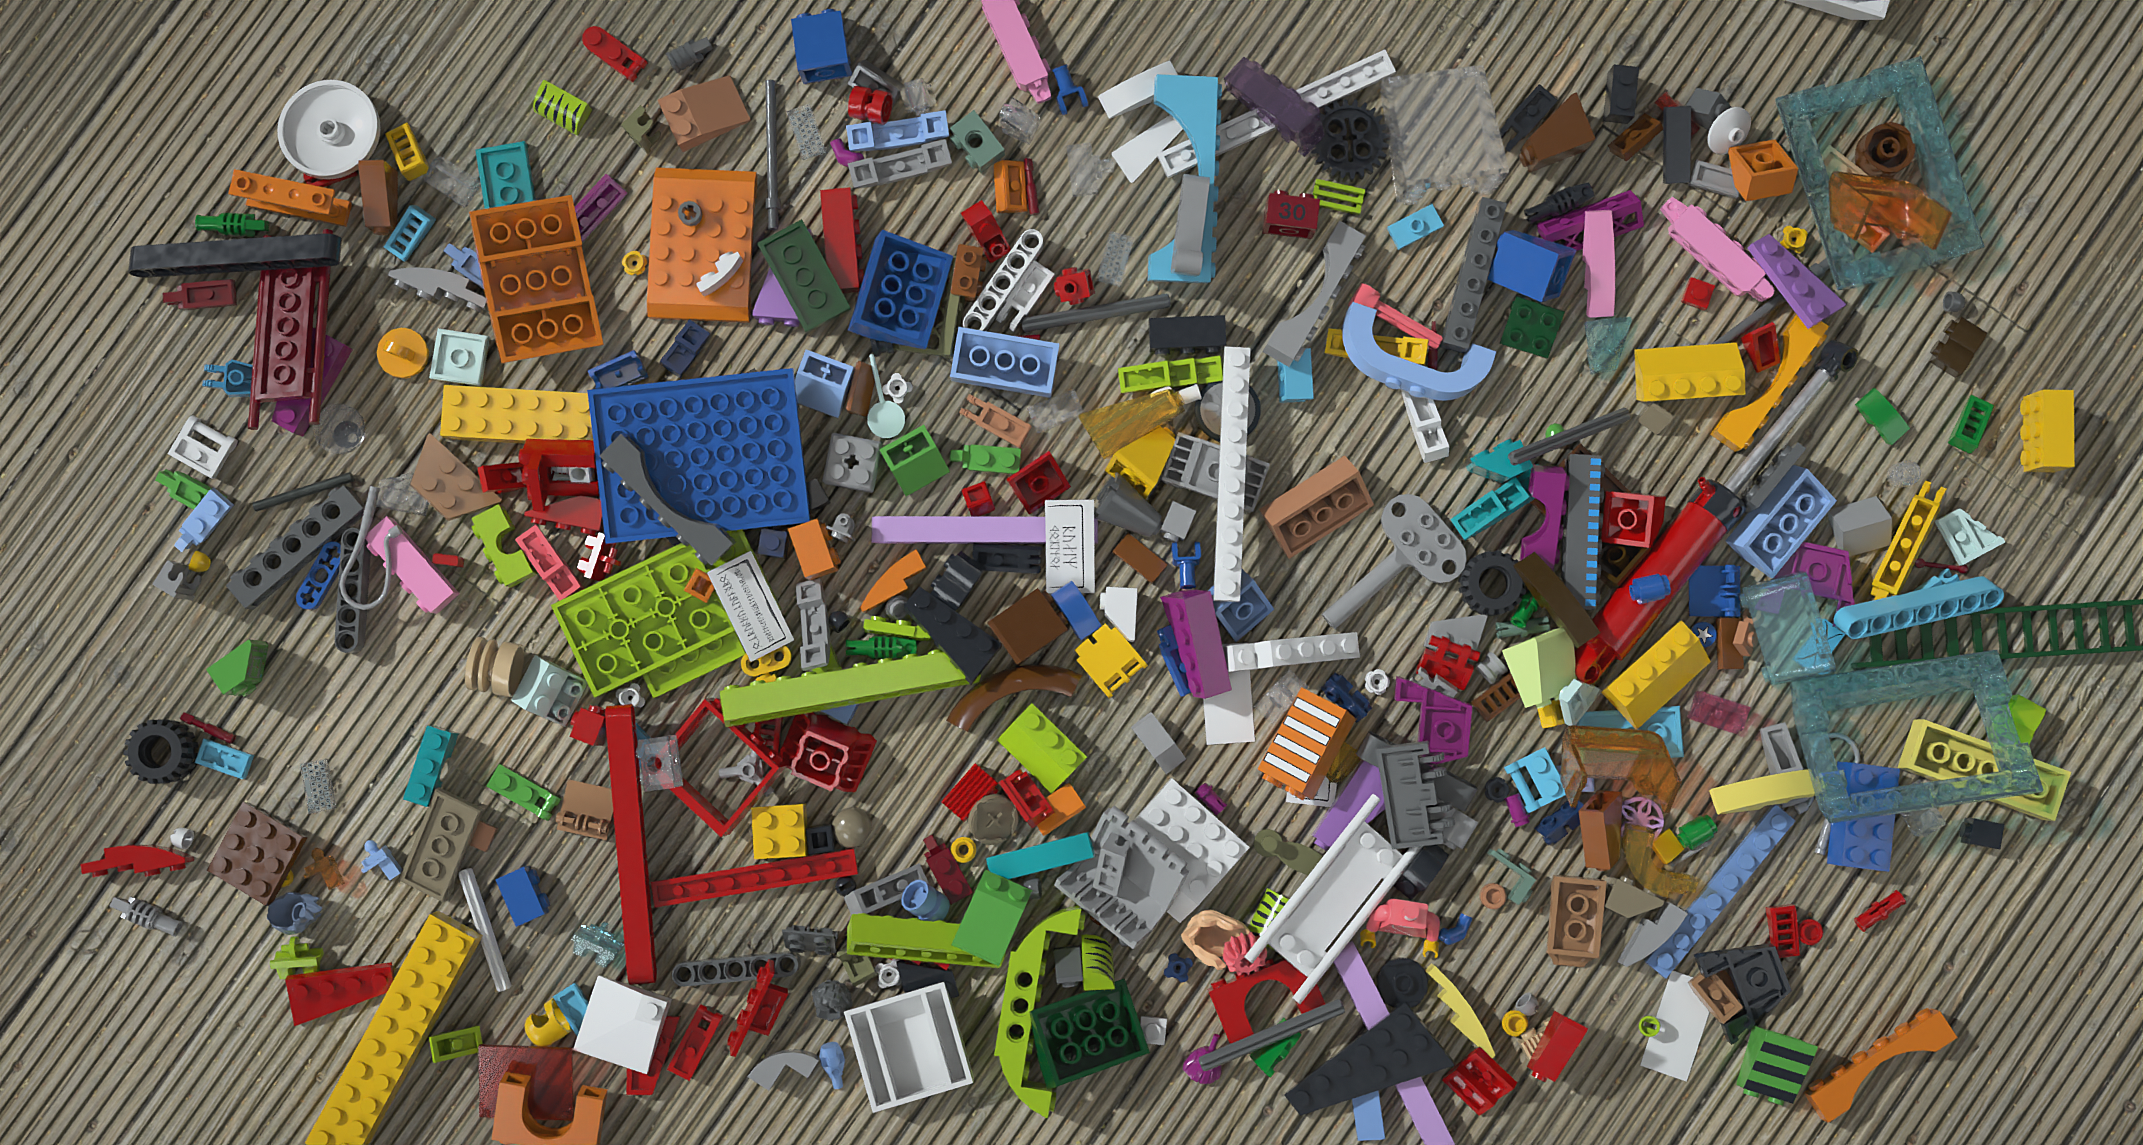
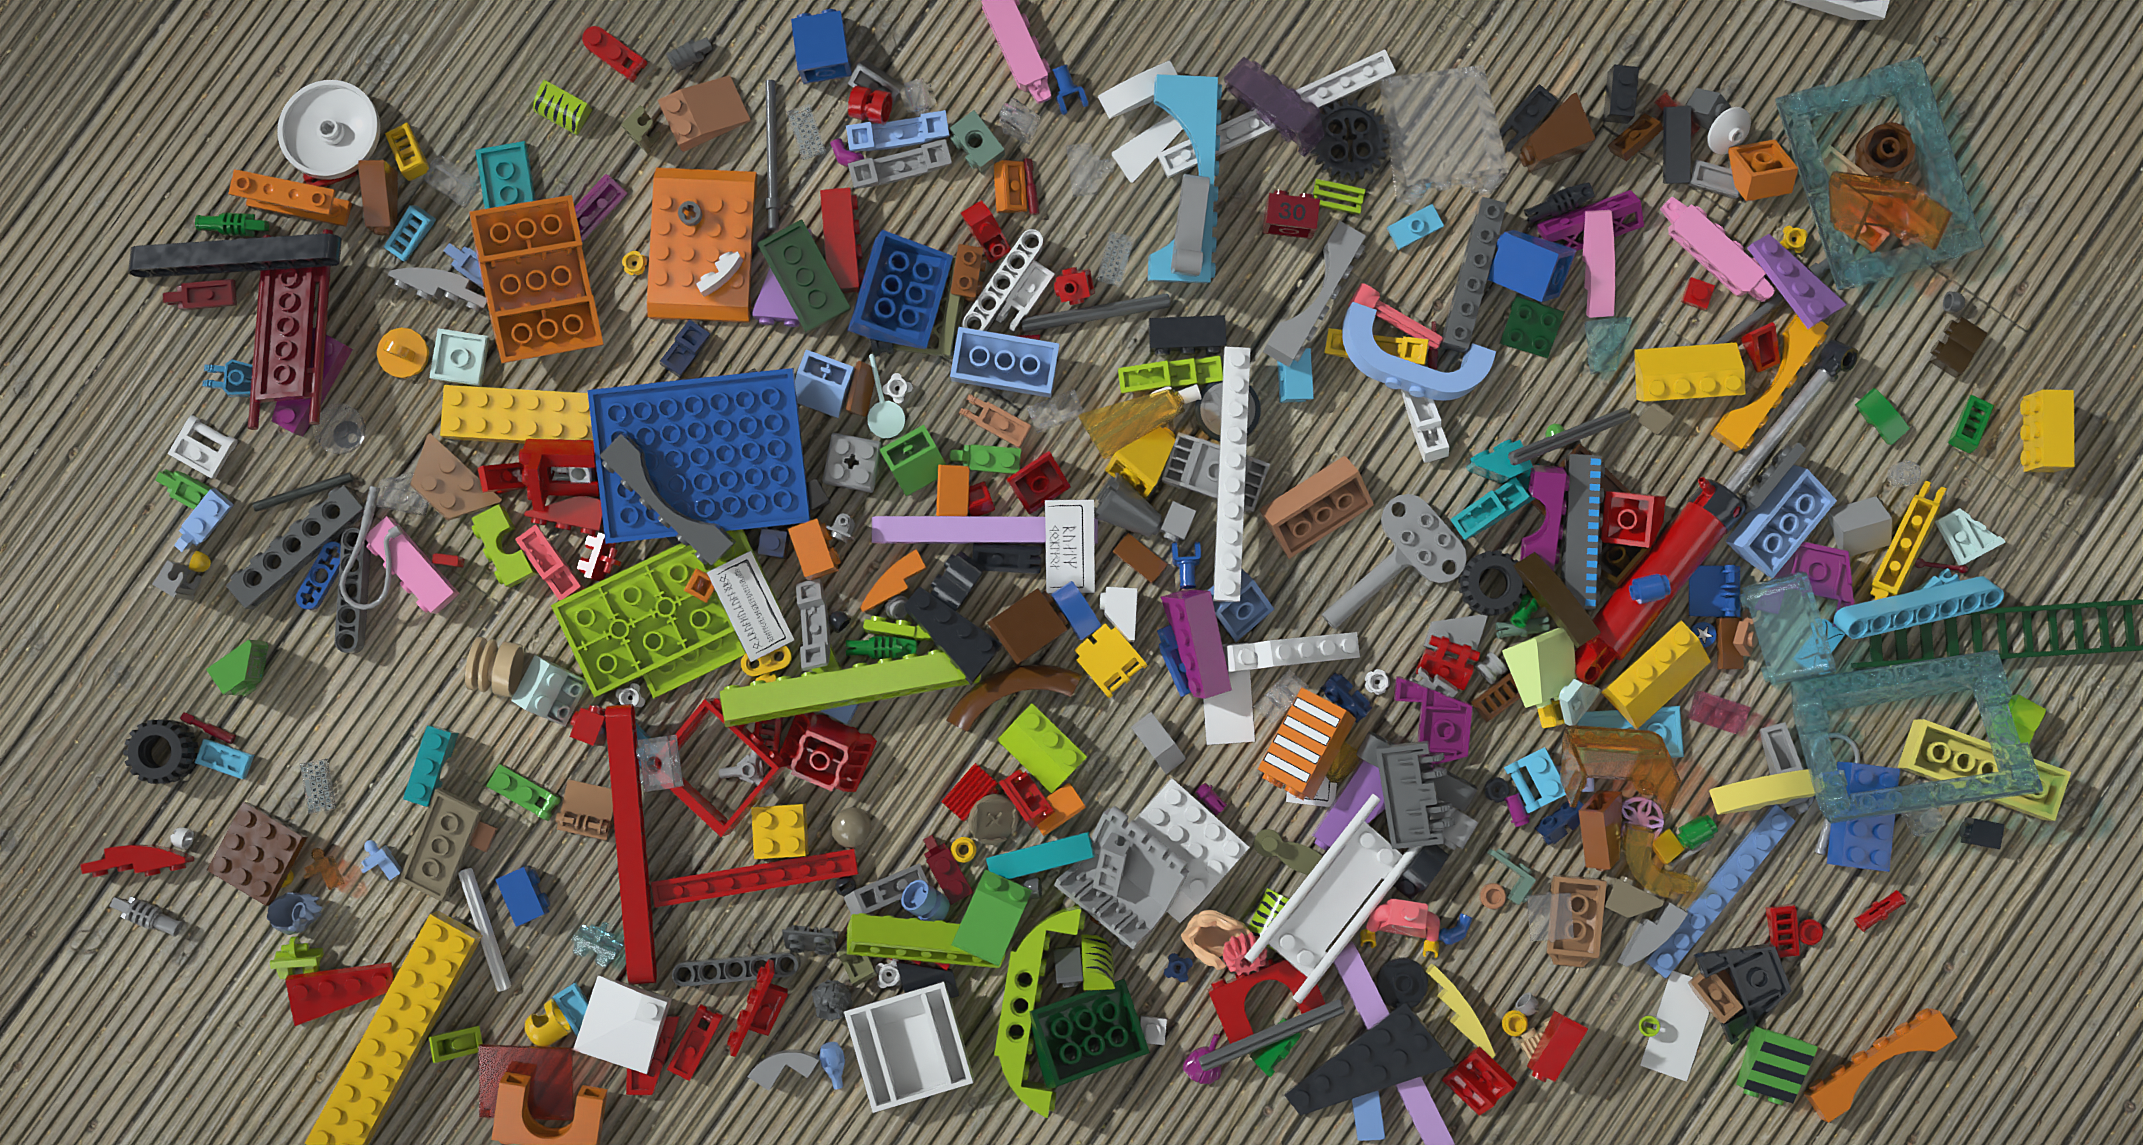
blue hinge [588,350,649,389] -> none
black brick [806,824,835,854] -> none
none -> orange slope [936,465,970,517]
none -> clear piece [1527,892,1574,943]

